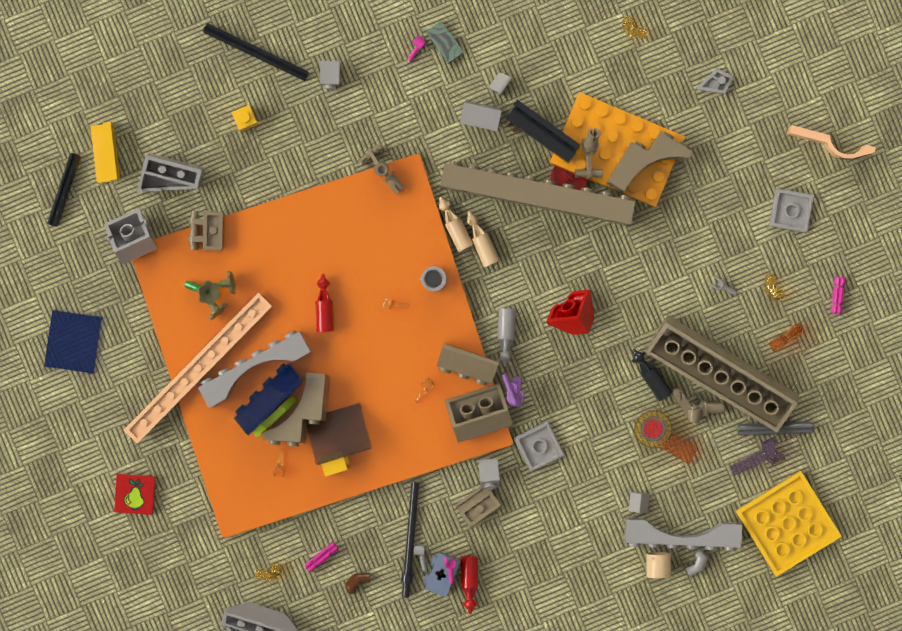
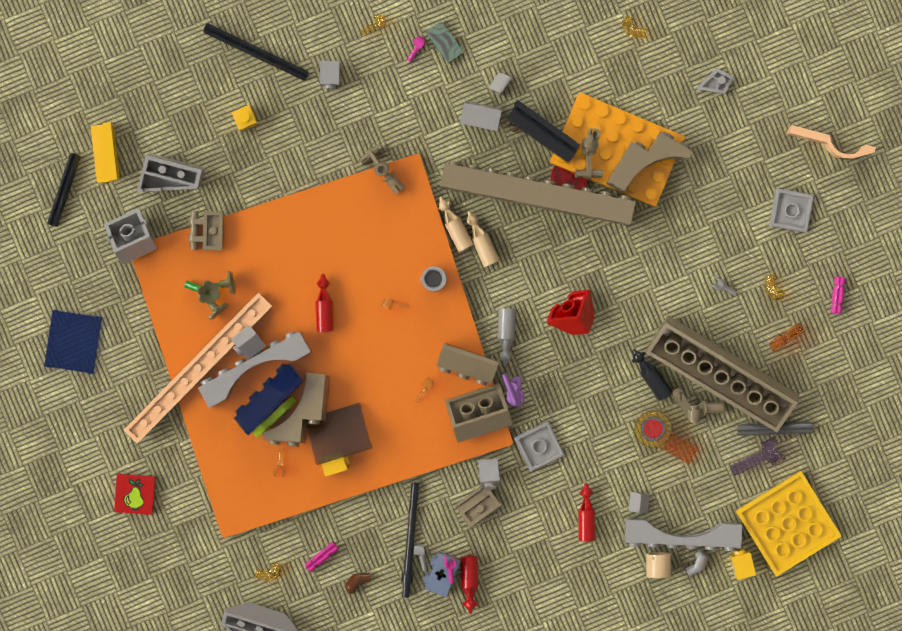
none -> light grey brick [231,325,266,360]
none -> clear yellow hand [361,15,386,35]
none -> red wheel [578,483,596,542]
none -> yellow brick [729,549,756,580]

